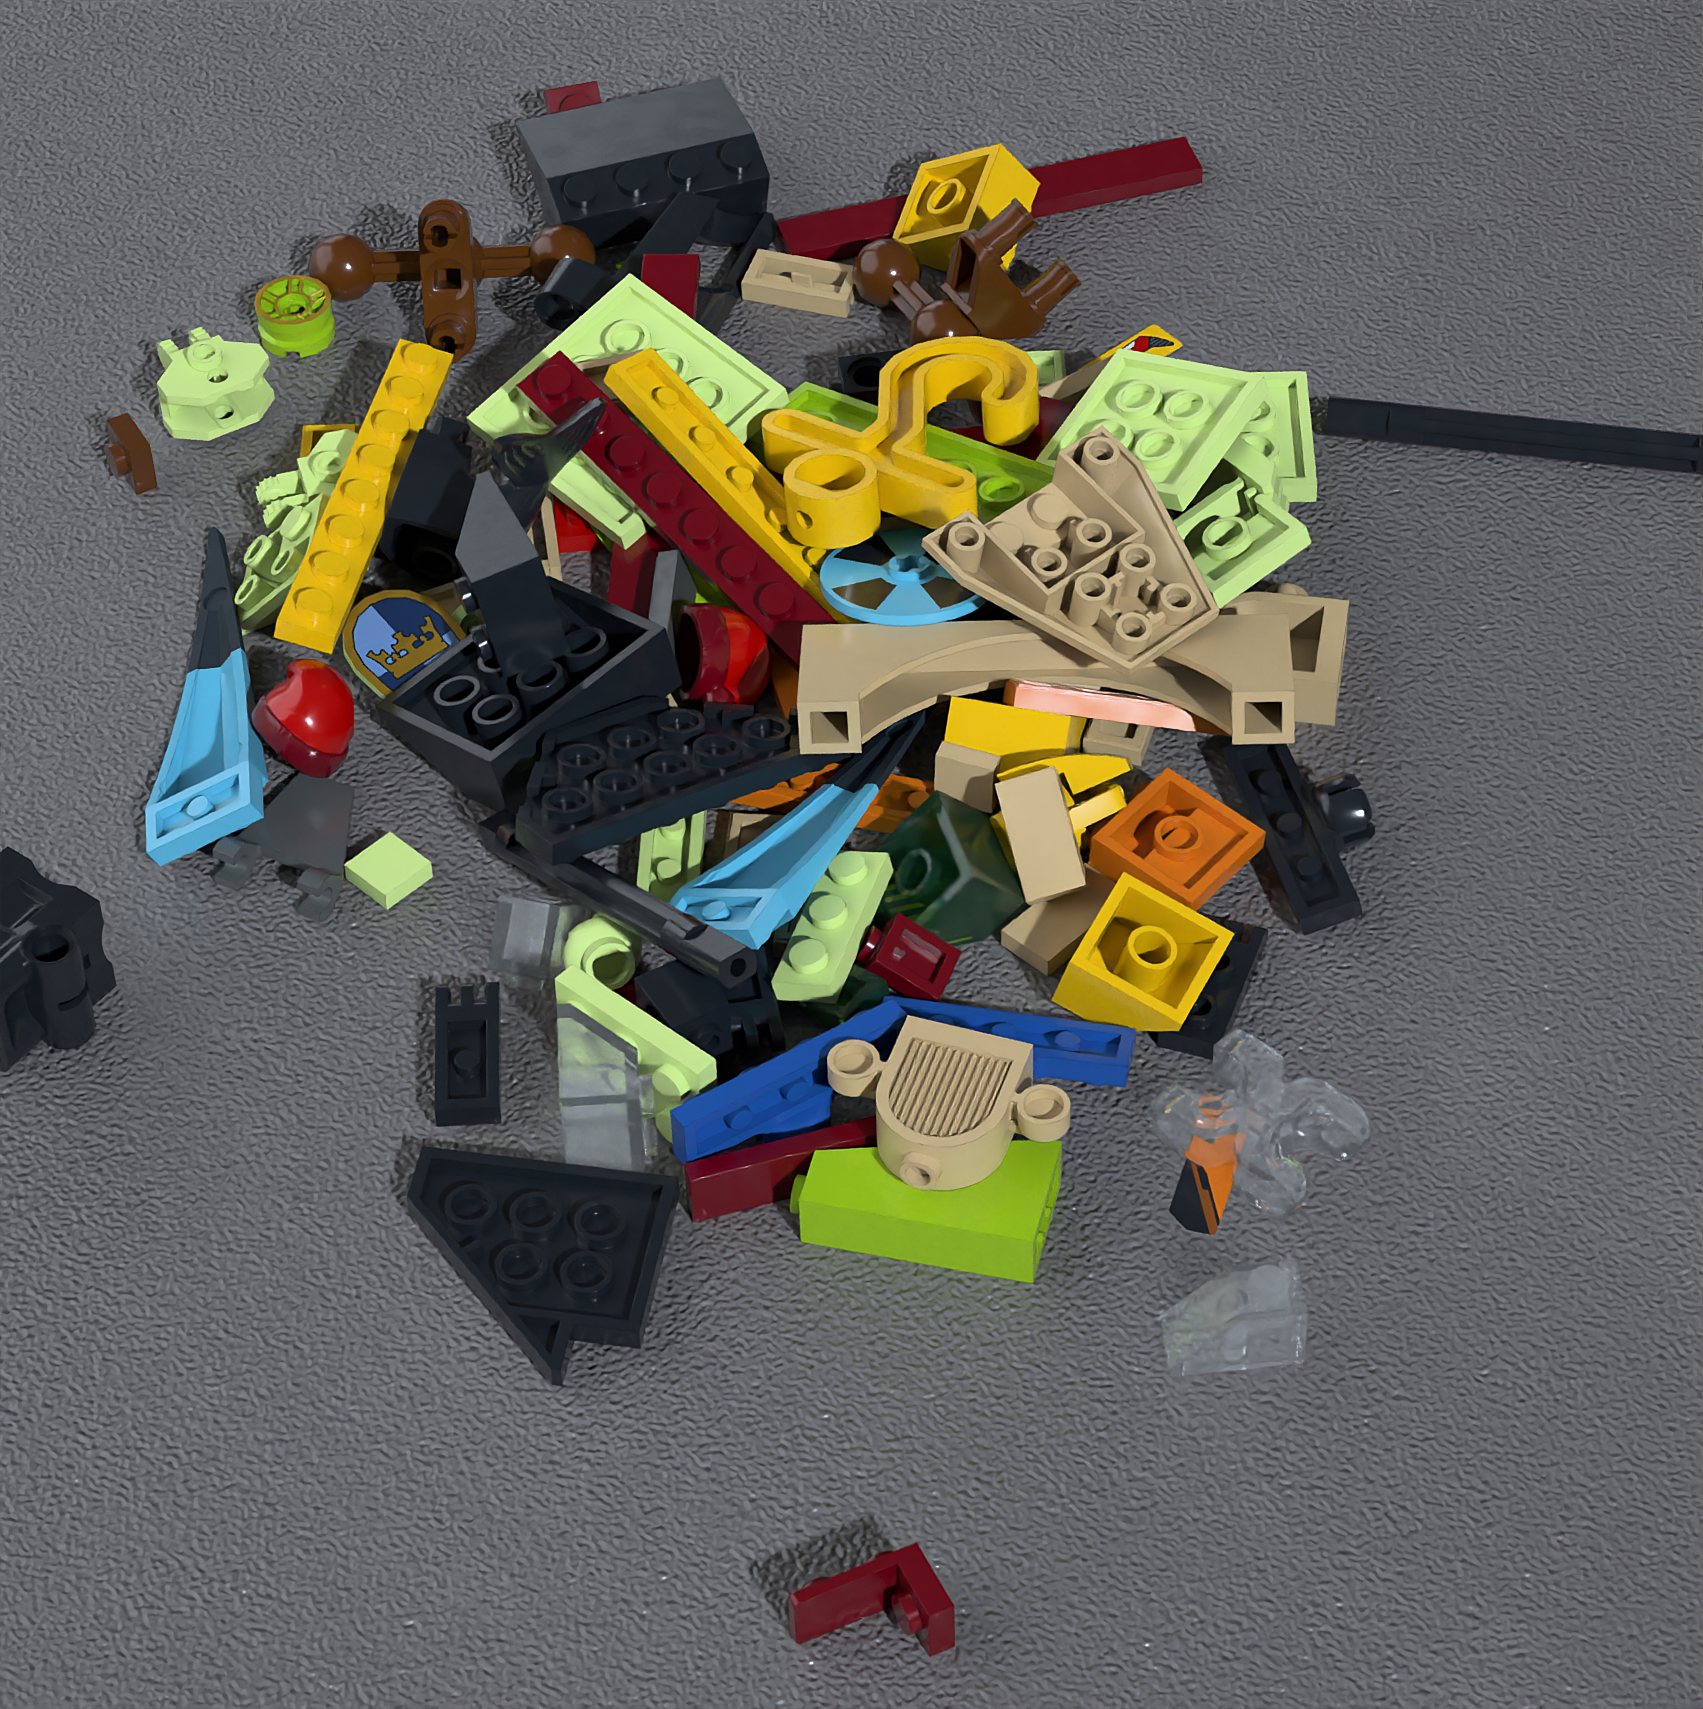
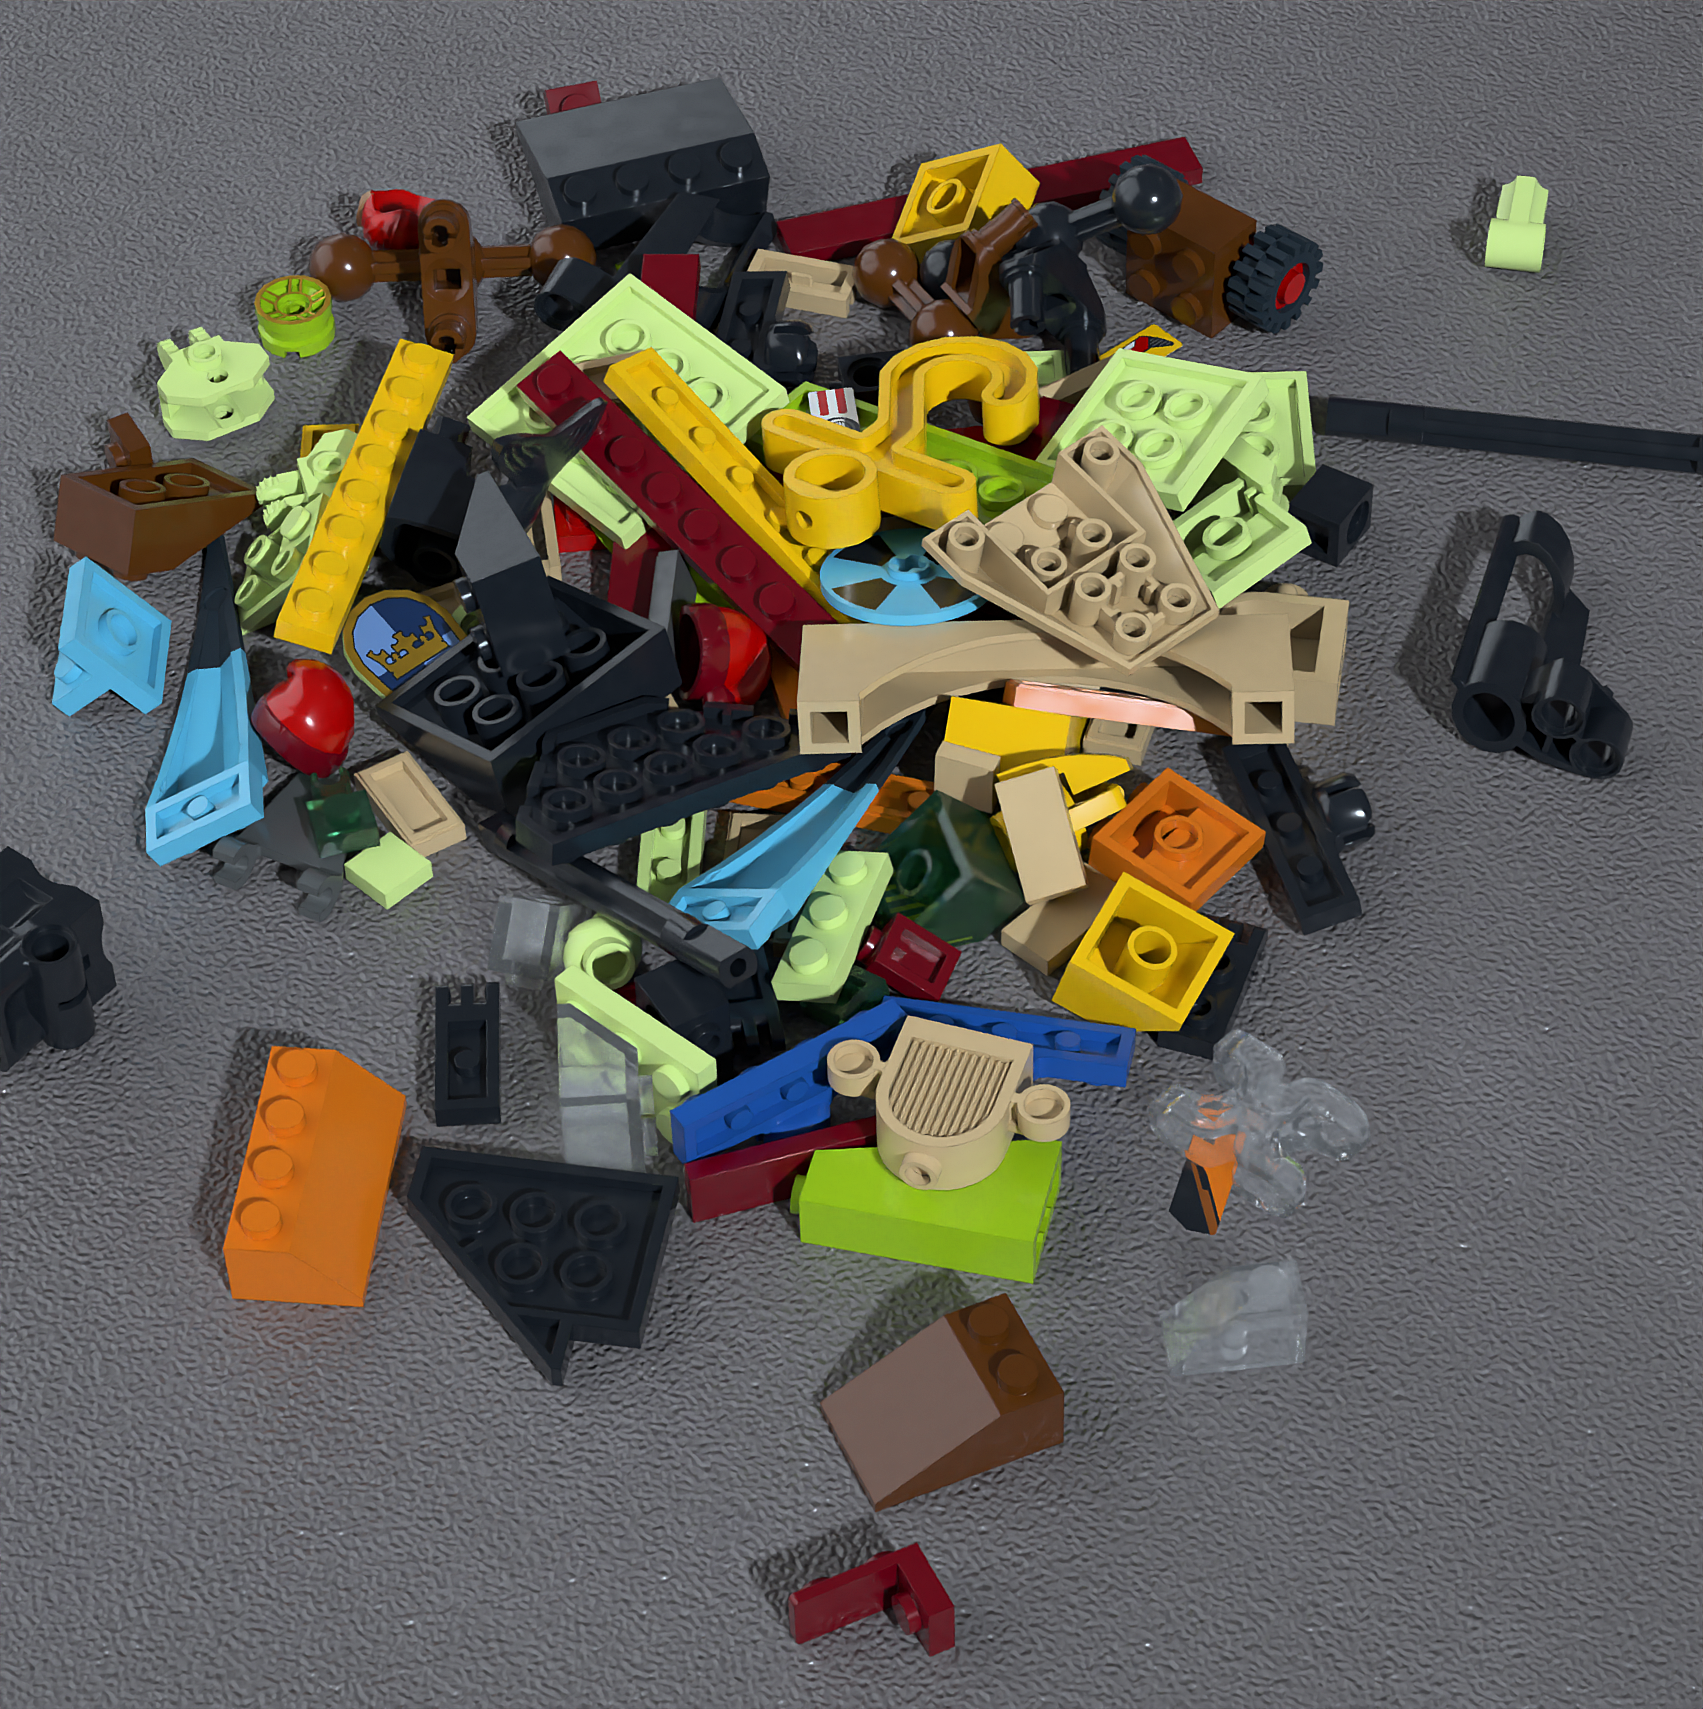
none -> medium azure bracket [52,556,172,717]
none -> reddish brown slope [53,458,263,581]
none -> orange slope [223,1046,407,1307]
none -> clear green plate [306,767,380,858]
none -> tan tile [354,751,466,857]
none -> red hair [356,189,436,250]
none -> black plate [716,271,818,388]
none -> sticker [808,388,860,432]
none -> reddish brown slope [820,1293,1064,1512]
none -> black connector [919,163,1183,376]
none -> brick [1095,154,1323,339]
none -> black brick [1288,464,1374,567]
none -> black panel [1450,510,1633,780]
none -> yellowish green piece [1485,176,1549,273]

